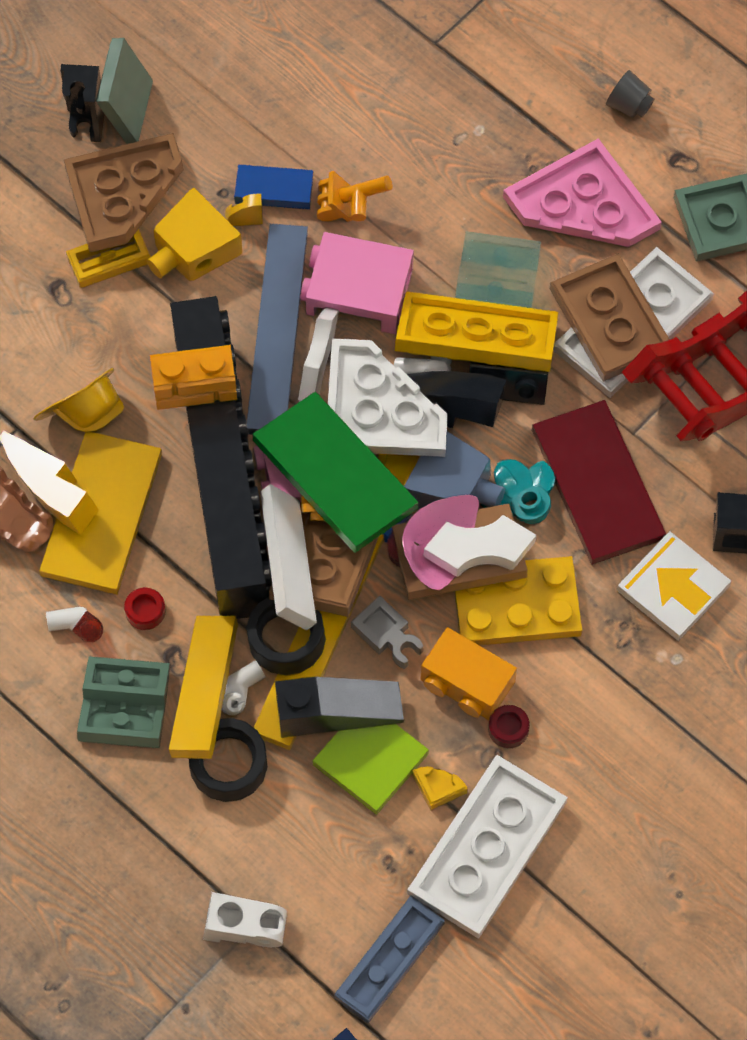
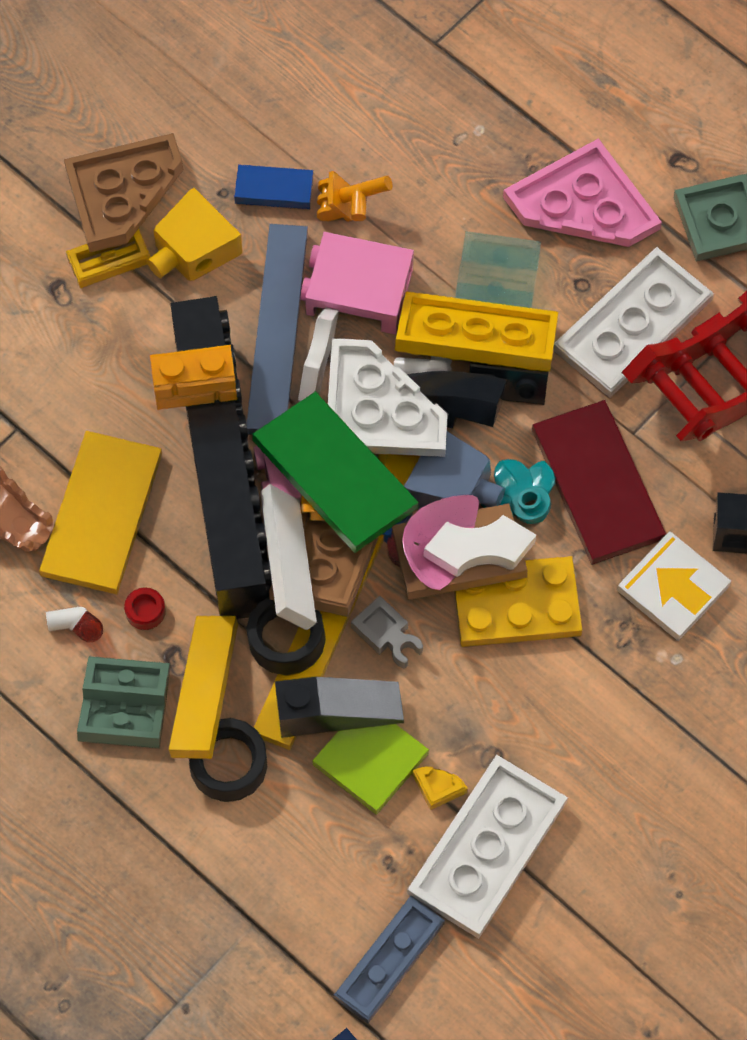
slope [0,431,99,535] -> none
yellow piece [33,368,124,432] -> none
black hinge [60,64,105,142] -> none
sand green tile [96,38,153,144] -> none
white leg [203,892,287,947] -> none
white arm [222,660,266,715] -> none
yellow tile [225,193,263,226] -> none
light orange brick [420,627,517,720] -> none
dark red tile [488,705,530,748] -> none
medium nougat tile [550,253,670,382] -> none
dark grey hat [606,70,655,118] -> none

